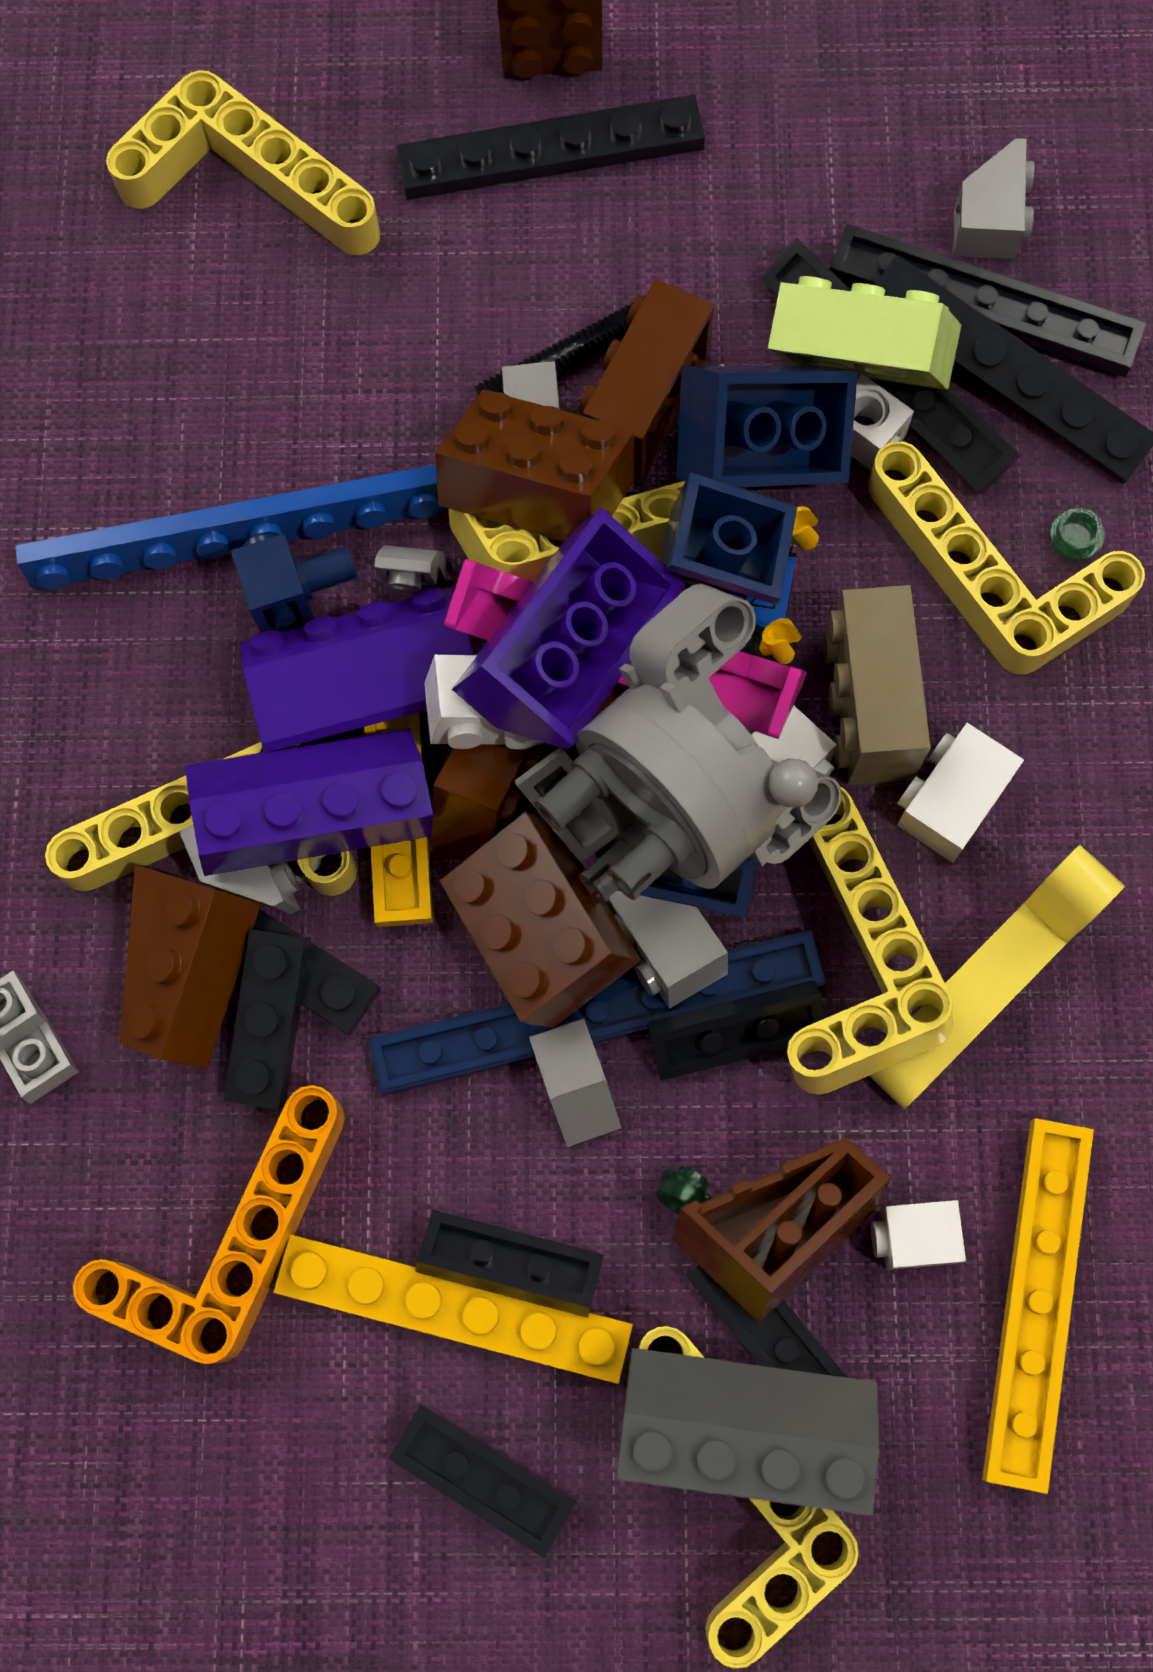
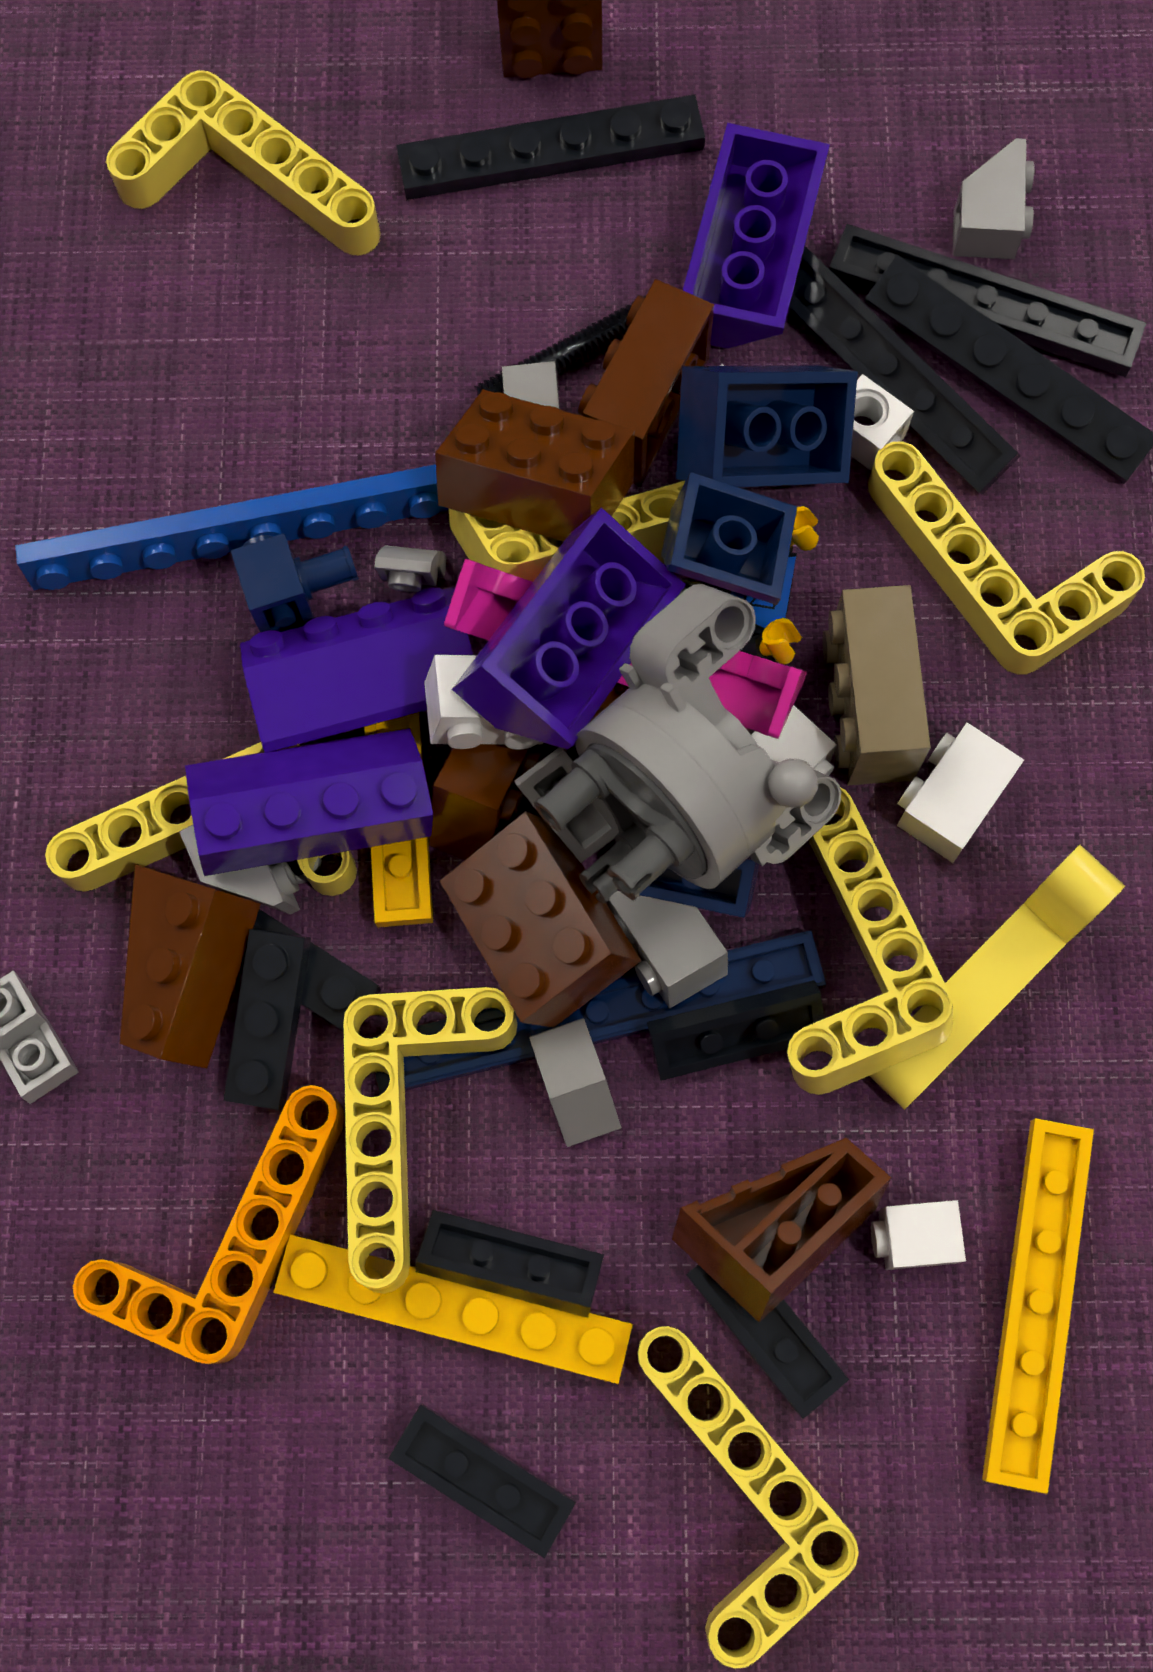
dark grey slope [616,1348,879,1516] -> none
clear green plate [656,1166,712,1215] -> none
yellowish green brick [768,276,961,390] -> none
clear green plate [1049,507,1105,561] -> none
none -> light yellow beam [343,987,518,1294]
none -> dark purple slope [683,123,830,349]

